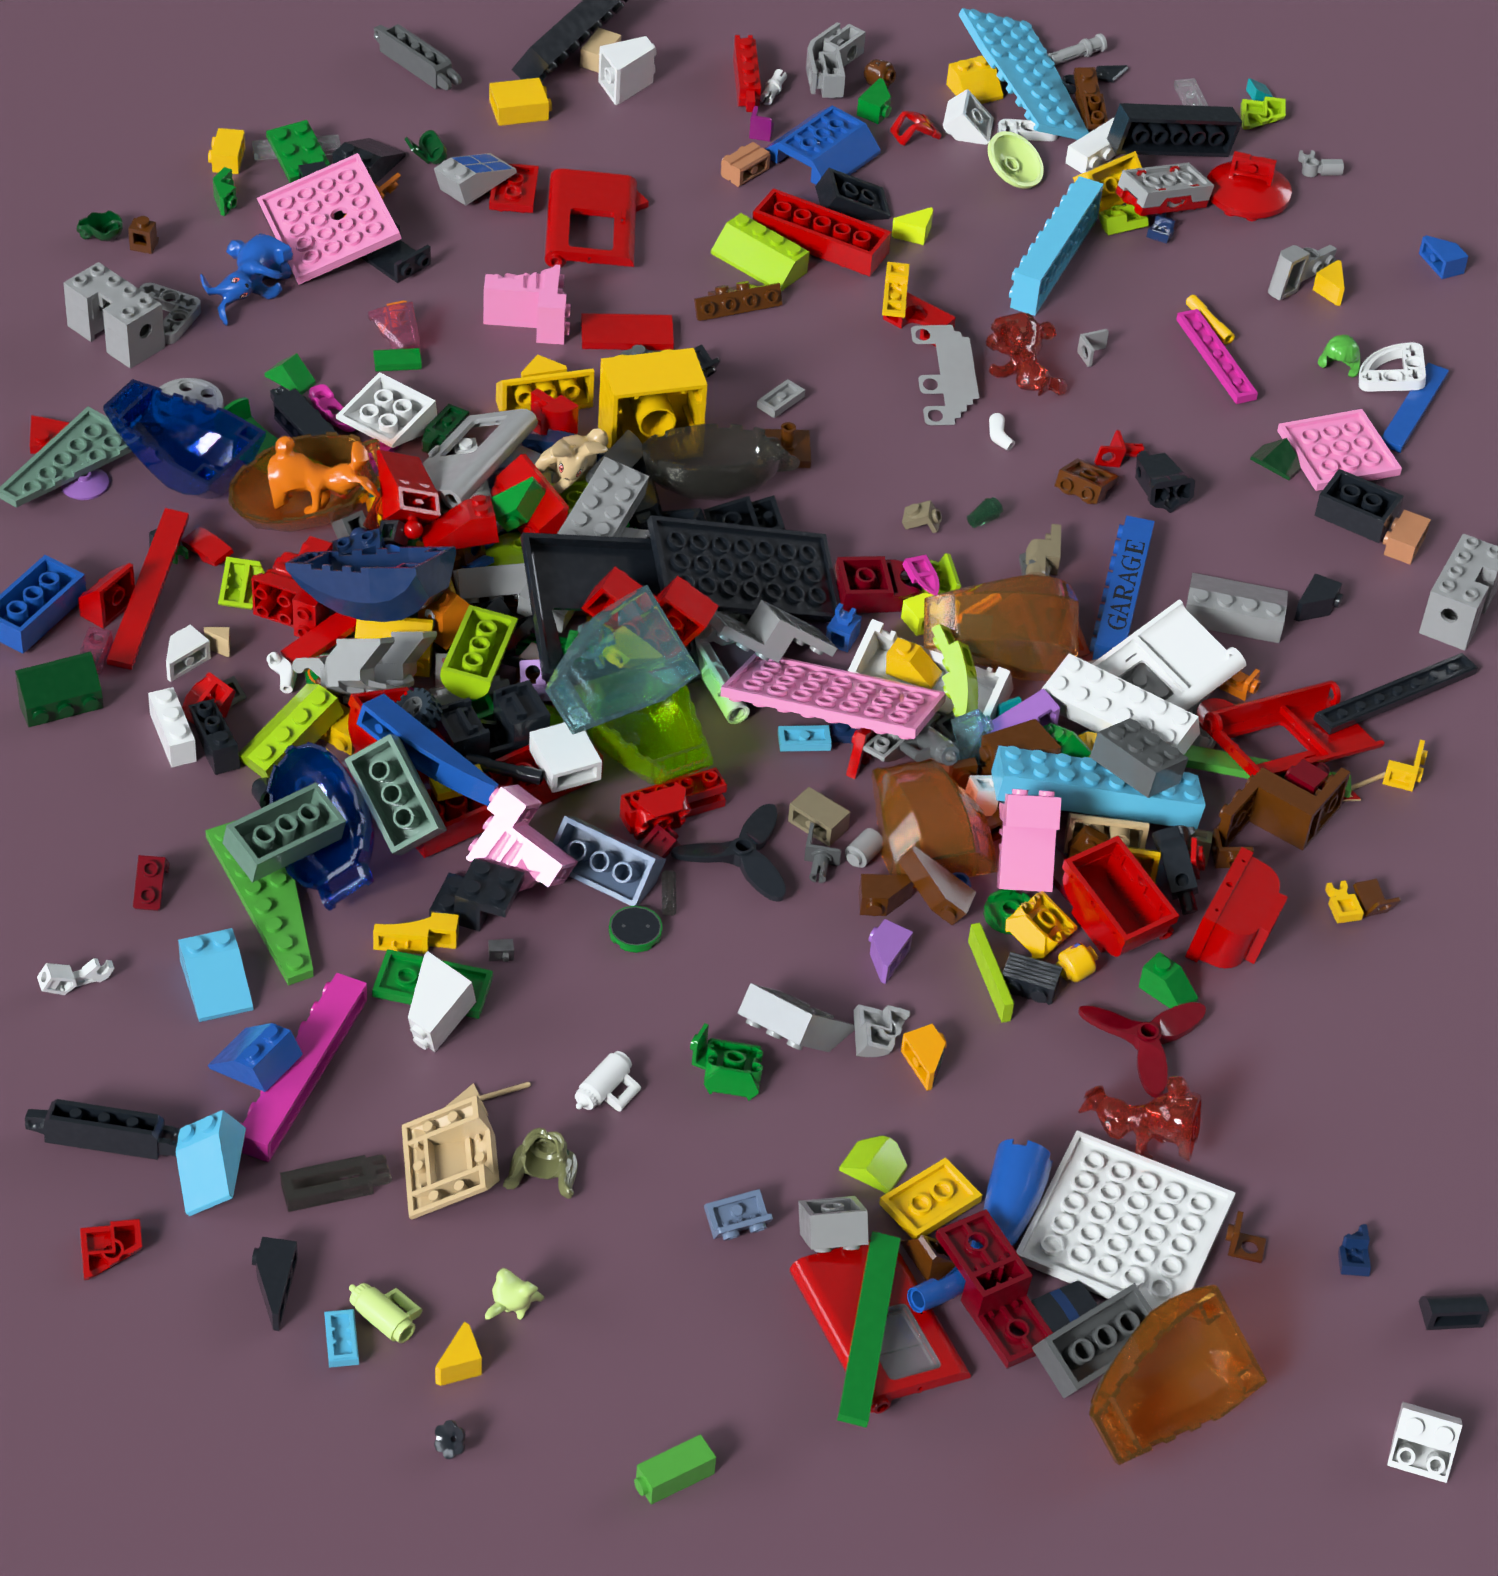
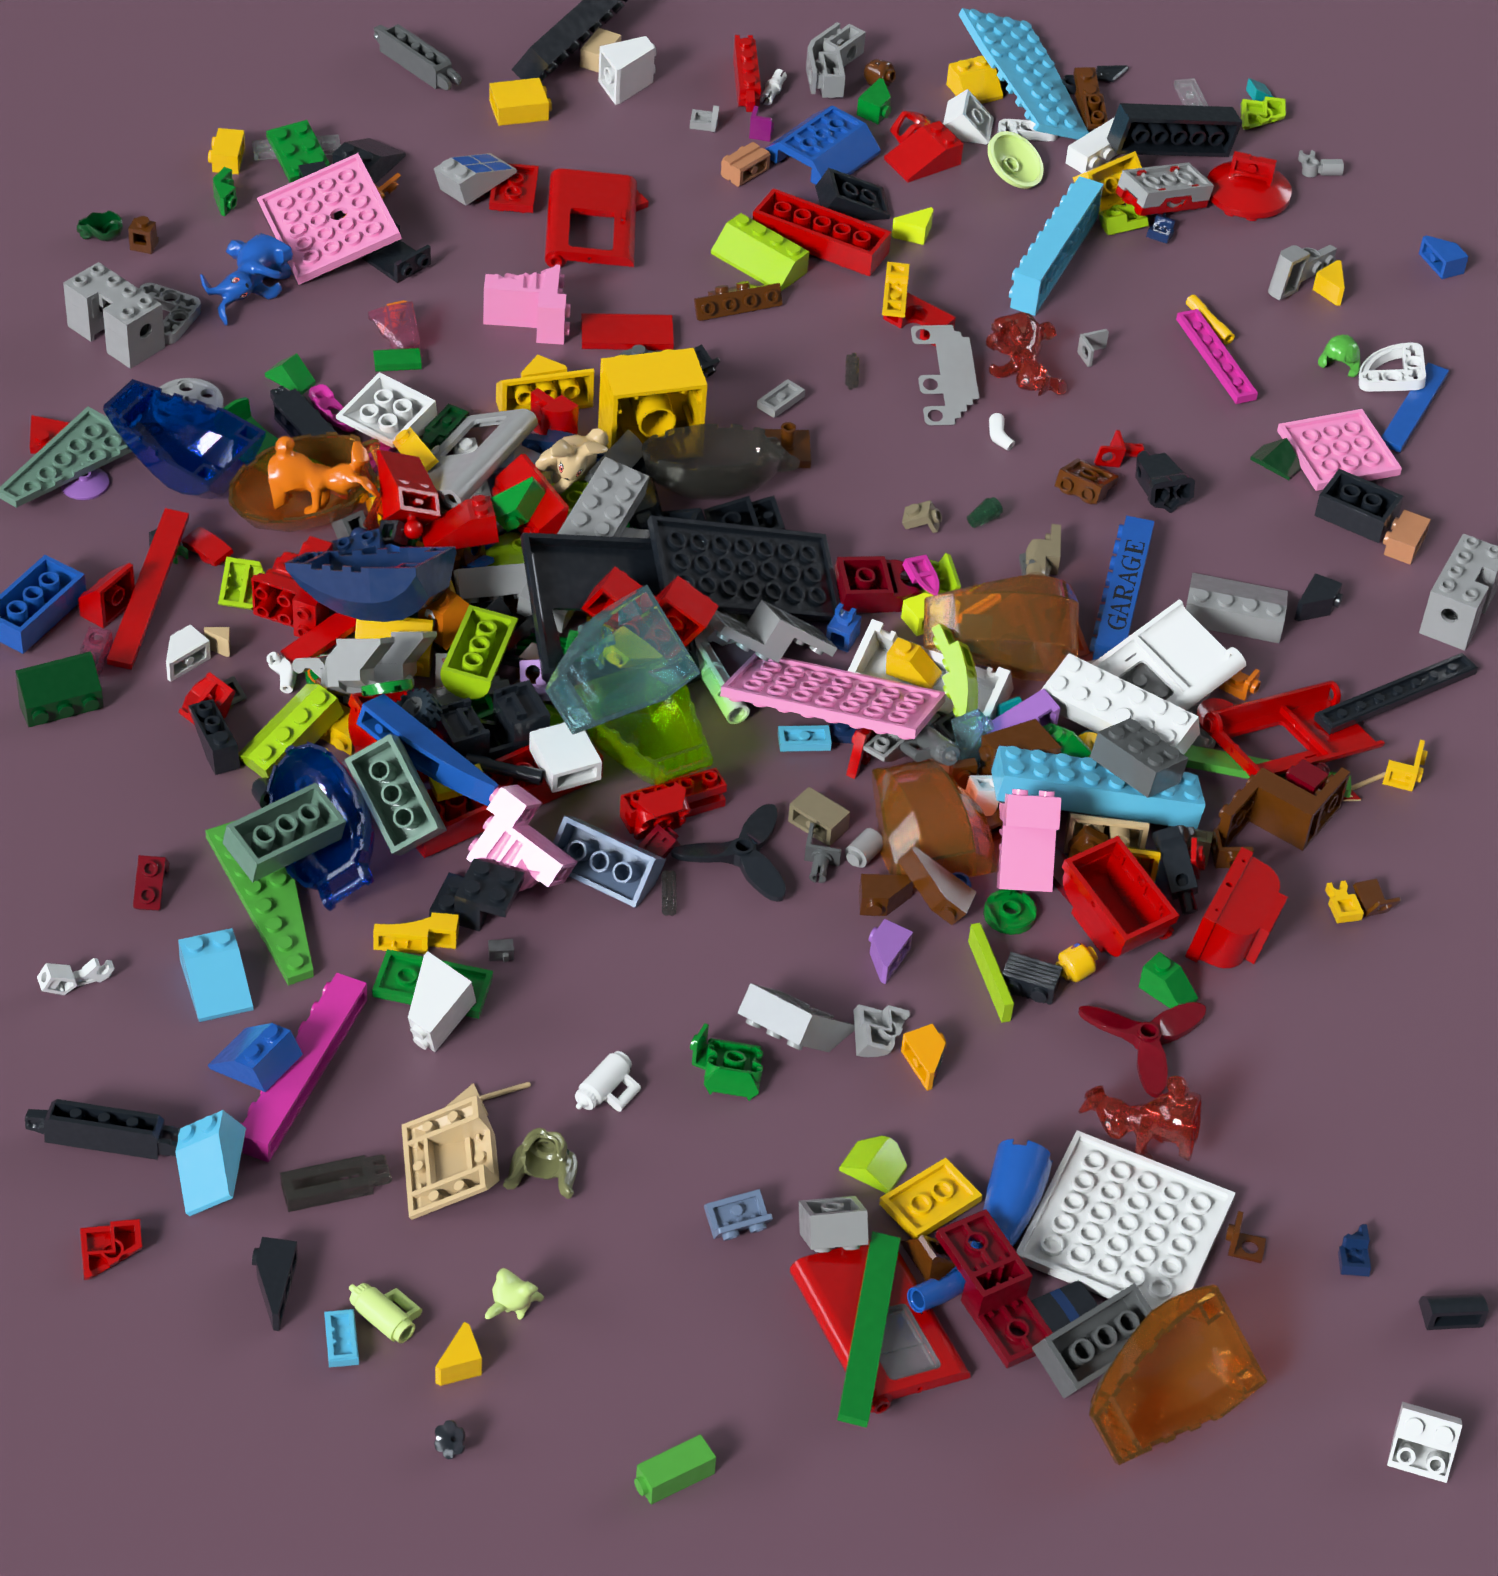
white brick [148,687,197,768] -> none
dark green bracket [405,130,447,164] -> none
black tile [608,906,663,953] -> none
yellow slope [1006,891,1078,959] -> none
light grey pin [1048,33,1107,66] -> none
none -> green tile [361,679,414,697]
none -> yellow slope [392,427,439,472]
none -> light grey tile [690,105,720,132]
none -> clear smoke axle [845,353,859,390]
none -> red slope [884,121,964,183]

